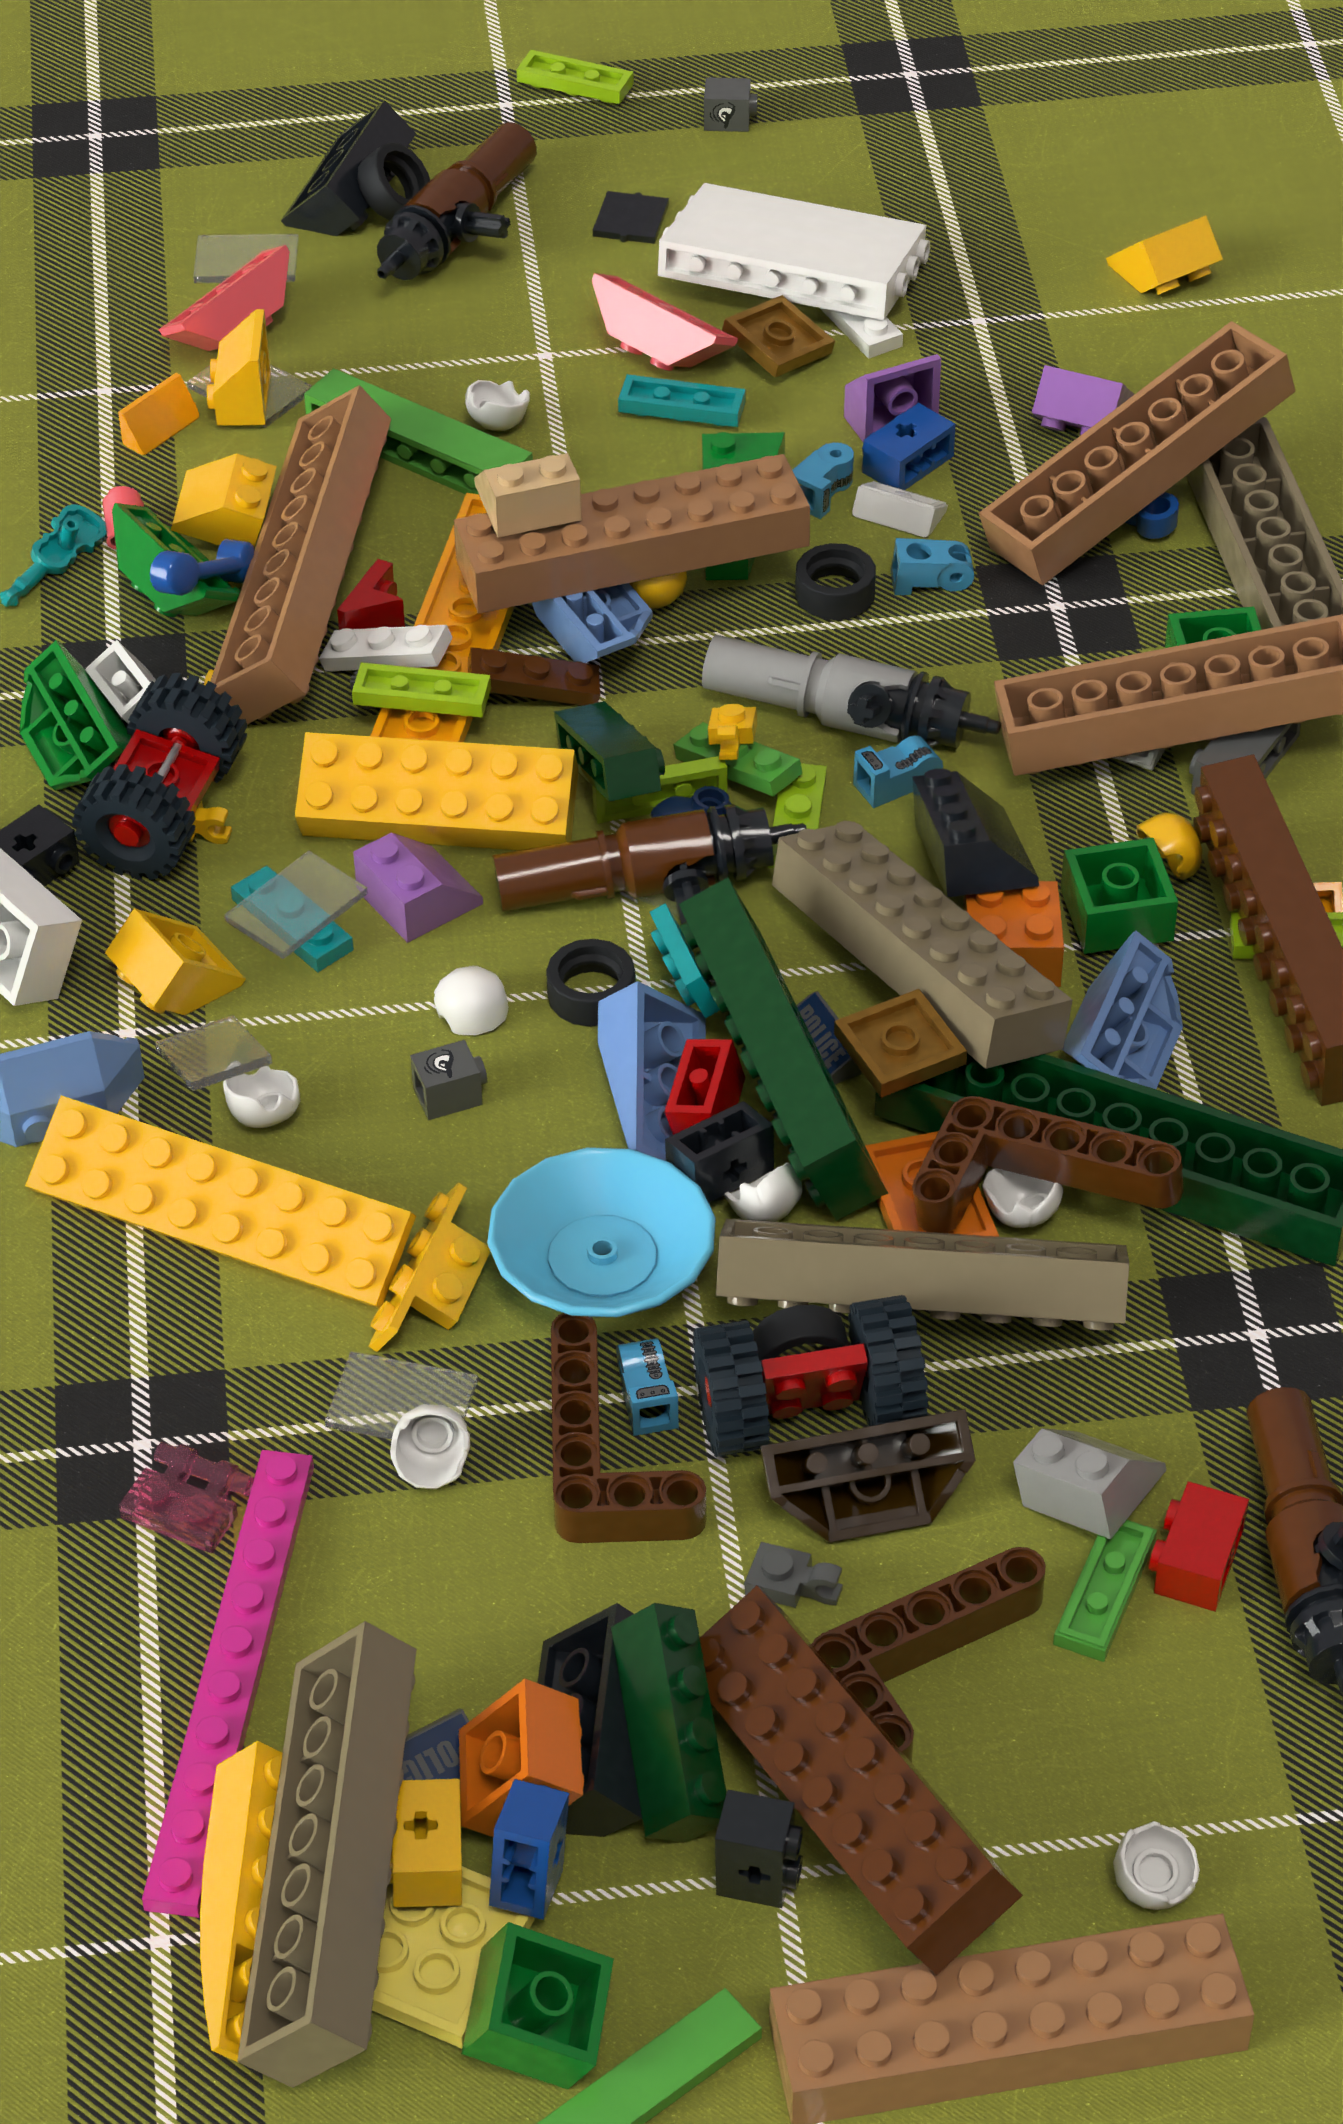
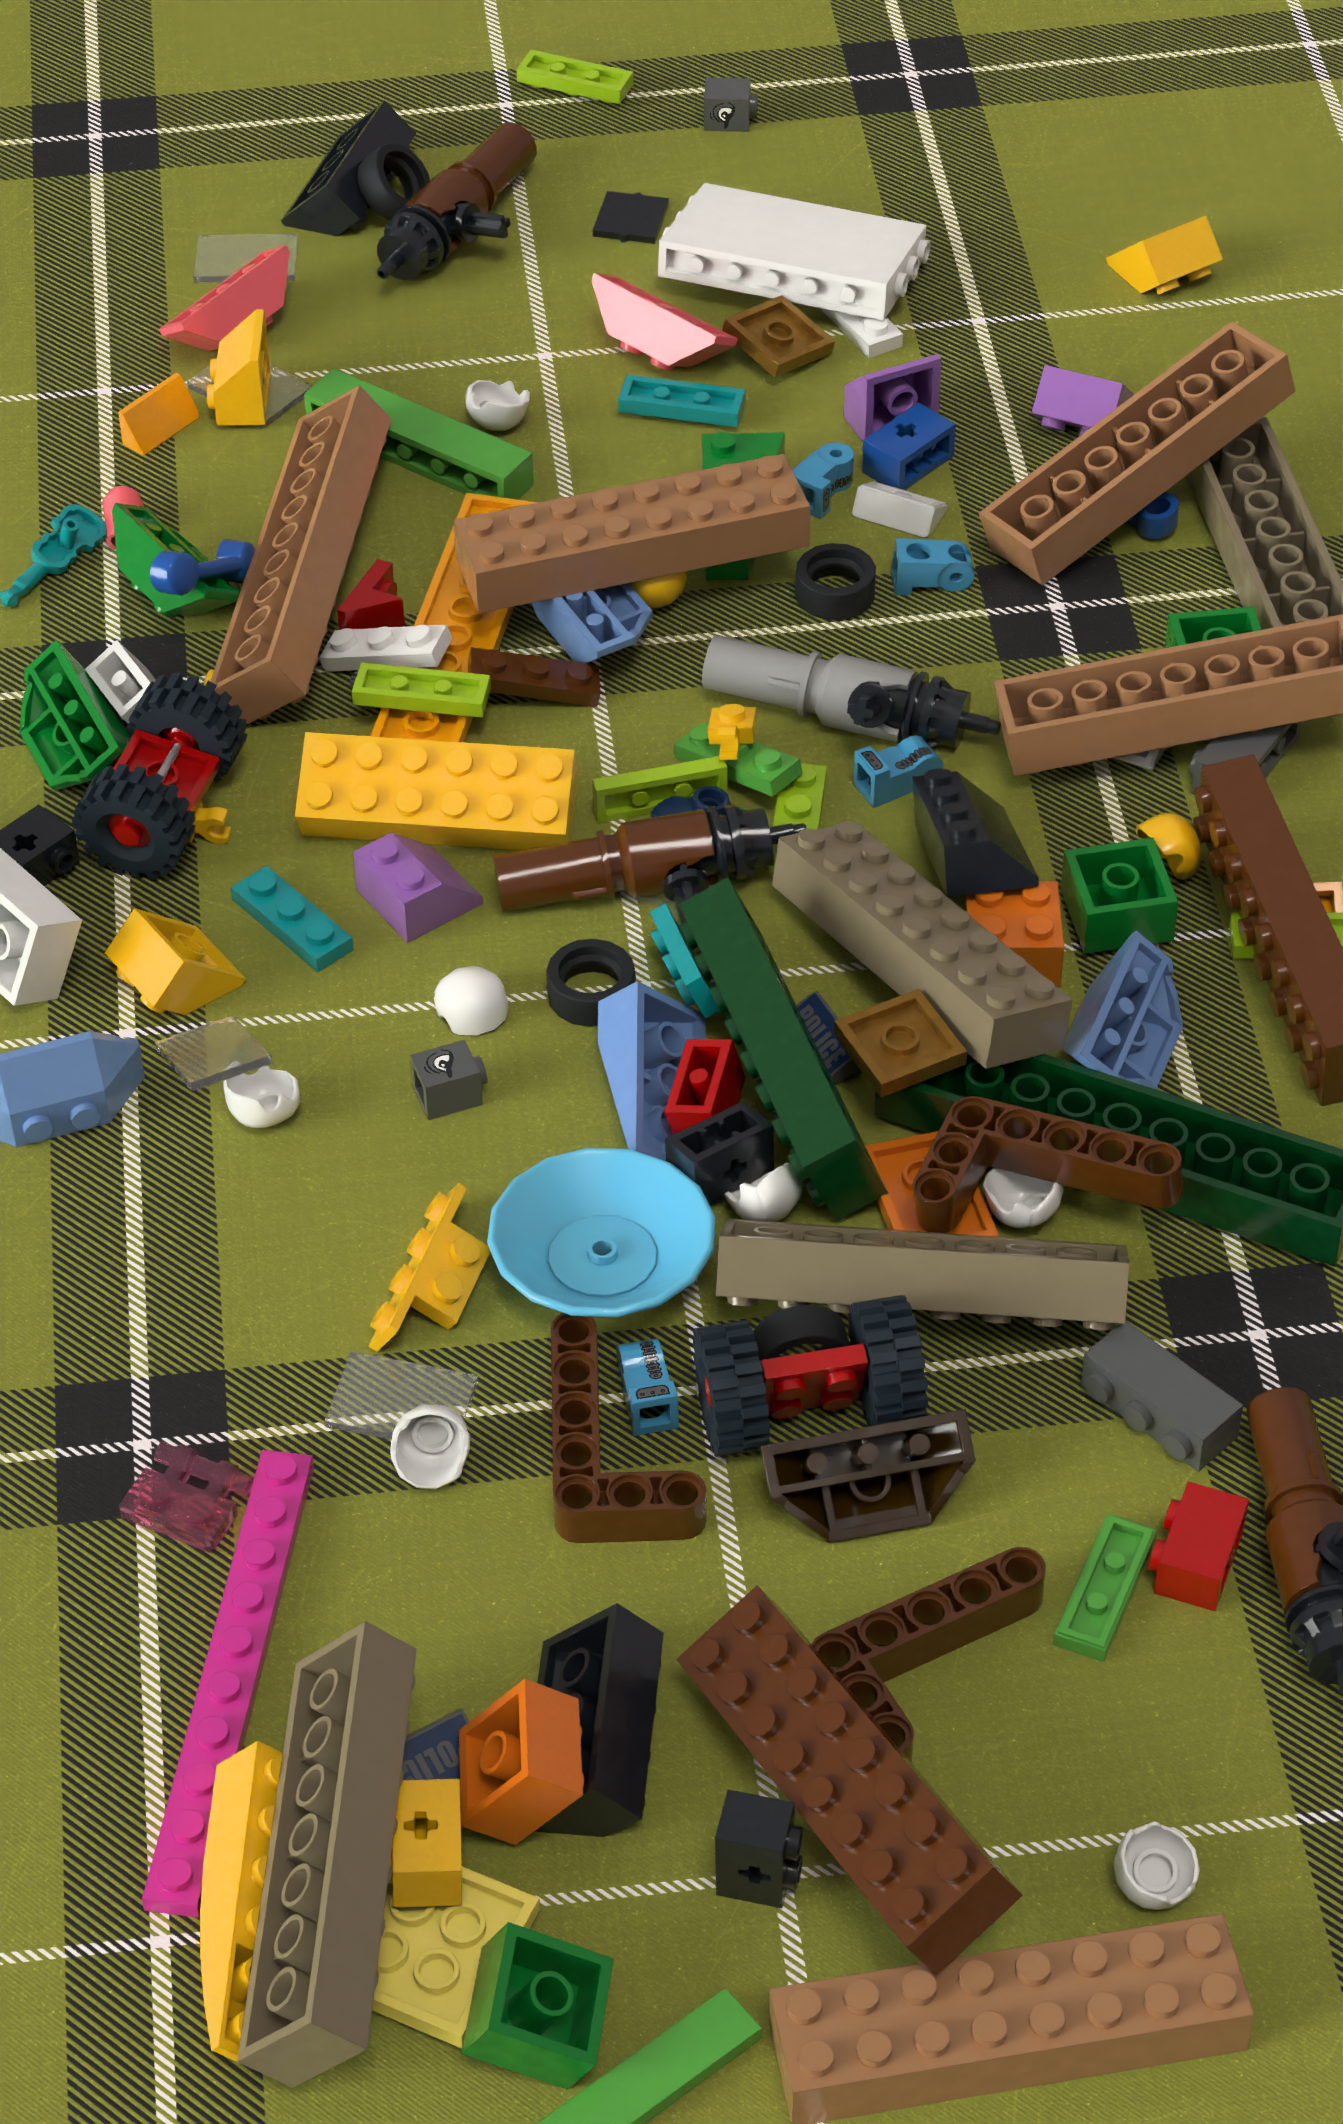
yellow plate [25,1096,416,1308] -> none
yellow slope [171,453,277,546] -> none
clear piece [224,850,368,959] -> none
tan slope [474,453,582,538] -> none
blue brick [489,1779,569,1920] -> none
dark green brick [554,701,665,802] -> none
dark green brick [611,1603,727,1842] -> none
dark grey plate [744,1542,843,1608] -> none
light grey slope [1013,1428,1166,1539] -> none
none -> dark grey brick [1081,1320,1243,1472]

